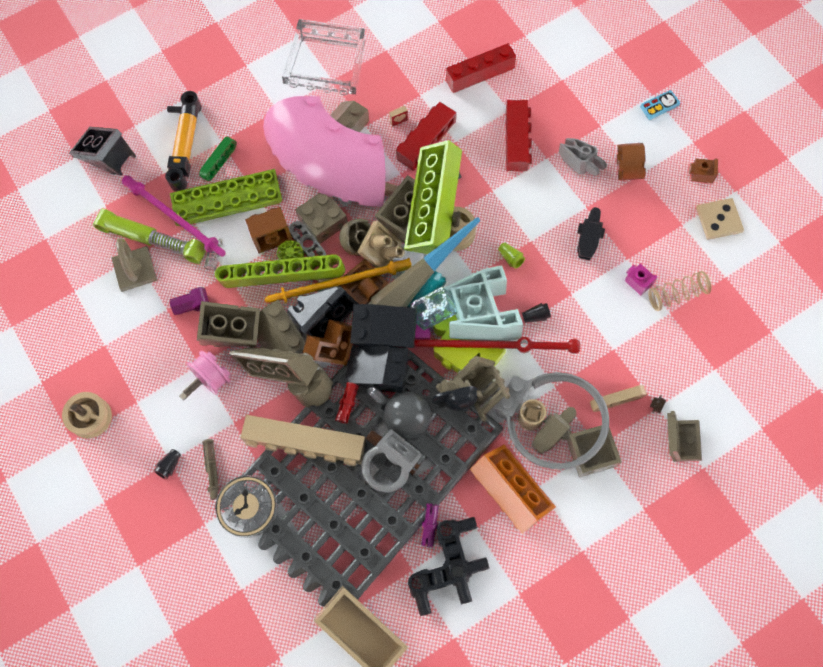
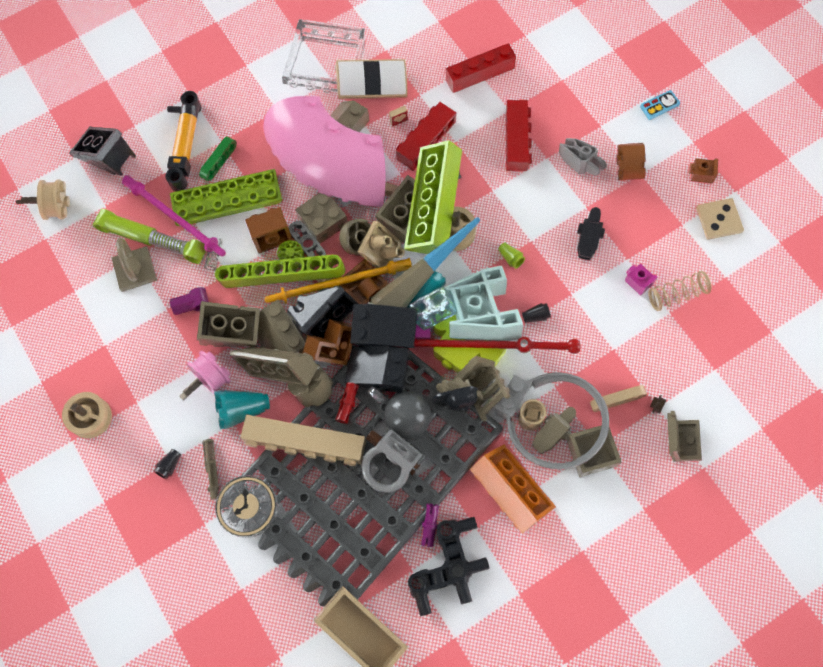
none -> tan wheel [16,179,70,220]
none -> teal cone [214,390,270,430]
none -> white slope [335,59,407,99]

